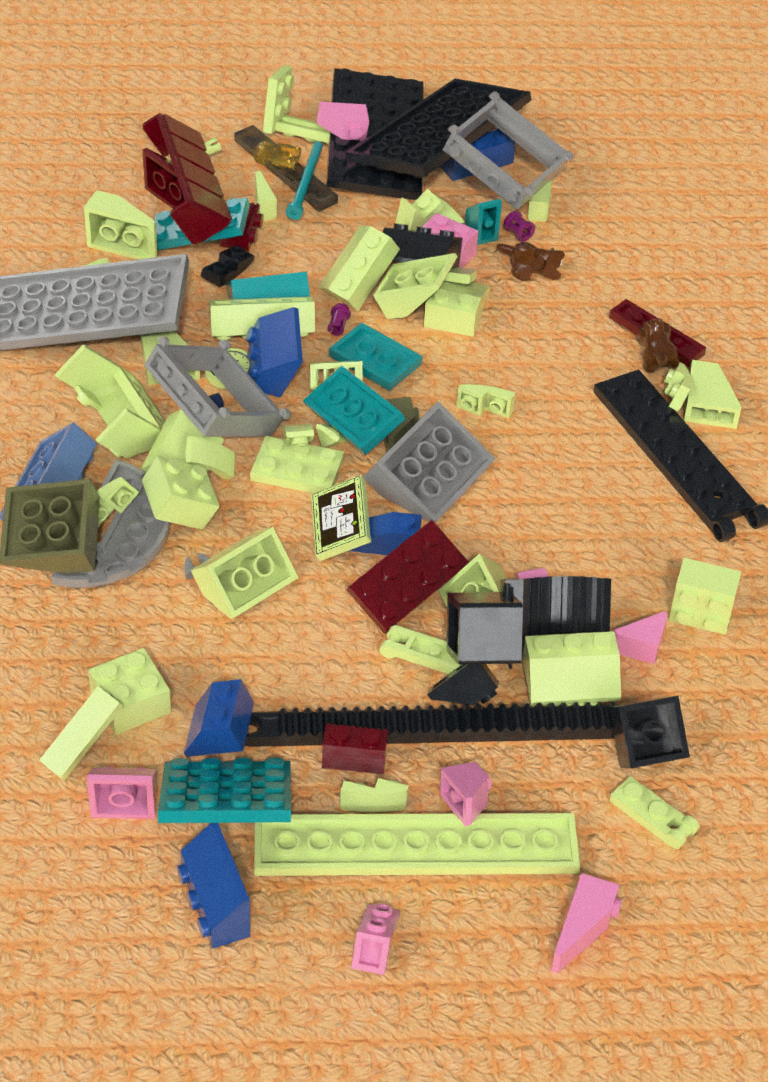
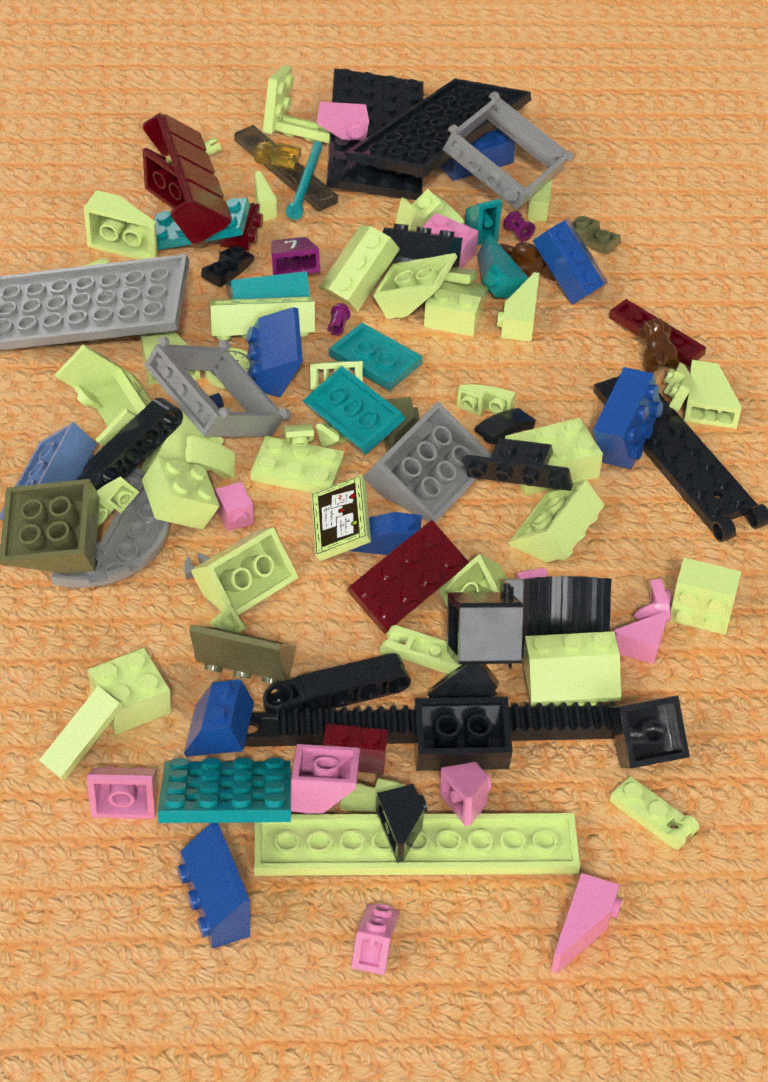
none -> black piece [75,397,183,491]
none -> olive slope [189,625,296,684]
none -> yellowish green slope [210,604,246,633]
none -> bright pink brick [215,482,253,531]
none -> black piece [263,653,411,712]
none -> magenta torso [271,237,321,275]
none -> bright pink slope [291,744,360,814]
none -> black slope [376,784,427,863]
none -> black slope [414,697,513,771]
none -> black bracket [463,438,573,491]
none -> black slope [475,408,536,444]
none -> teal slope [477,235,528,298]
none -> yellowish green slope [497,272,539,341]
none -> yellowish green brick [505,418,603,496]
none -> yellowish green slope [508,479,604,563]
none -> blue slope [532,218,608,305]
none -> olive slope [572,216,621,254]
none -> blue brick [593,367,663,470]
none -> bright pink plate [634,578,672,622]

